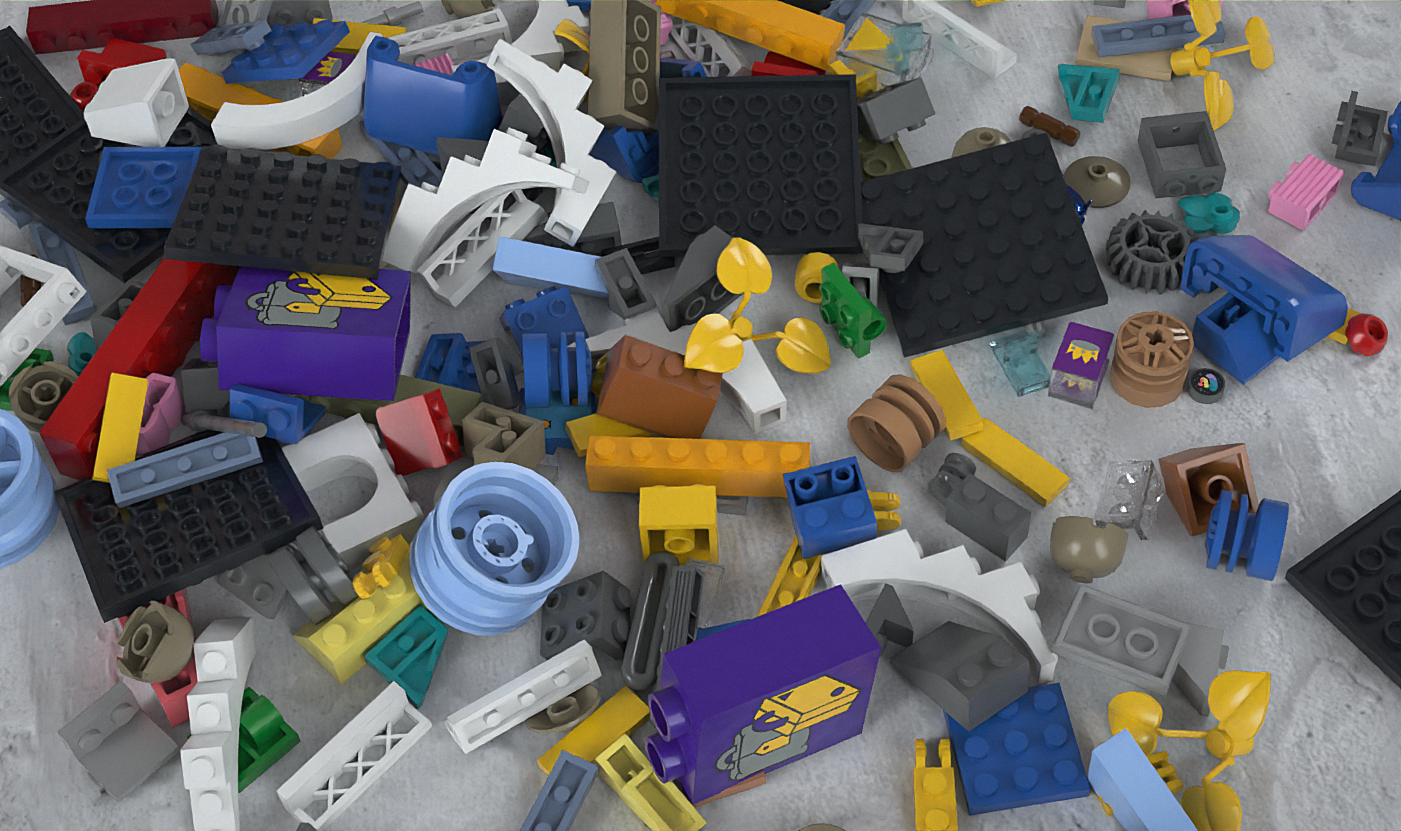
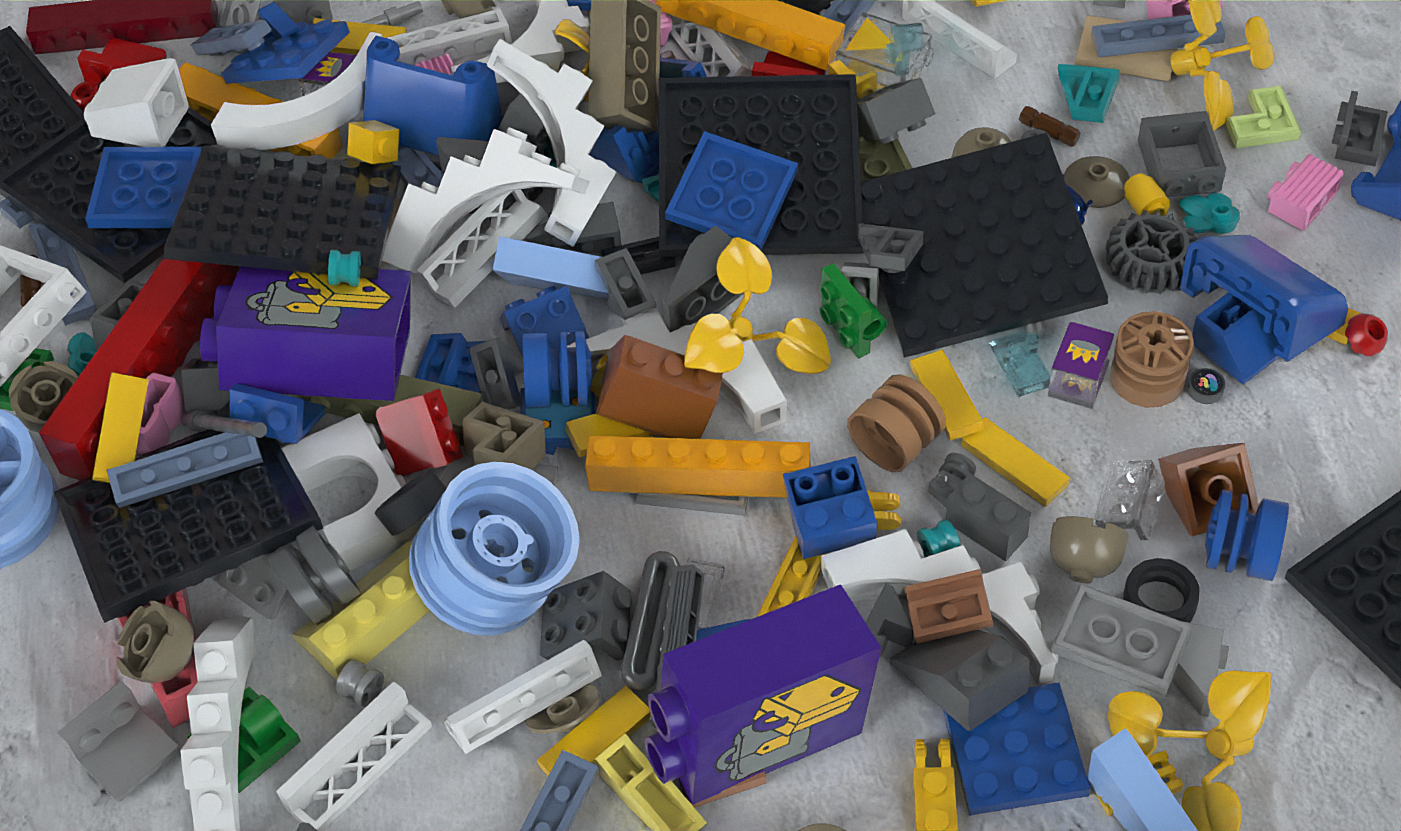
yellow hinge [352,534,409,600] -> none
teal wing [365,605,448,709] -> none
yellow brick [639,484,719,566] -> none
yellow head [794,252,840,303] -> none
none -> blue piece [257,2,299,38]
none -> teal wheel [328,250,361,287]
none -> light grey wheel [336,659,384,707]
none -> yellow brick [347,120,400,164]
none -> black tyre [375,469,446,536]
none -> blue plate [665,131,798,250]
none -> nougat plate [904,569,994,644]
none -> teal wheel [917,519,961,557]
none -> black tyre [1123,558,1200,623]
none -> yellow brick [1124,173,1170,216]
none -> yellowish green tile [1226,86,1301,149]

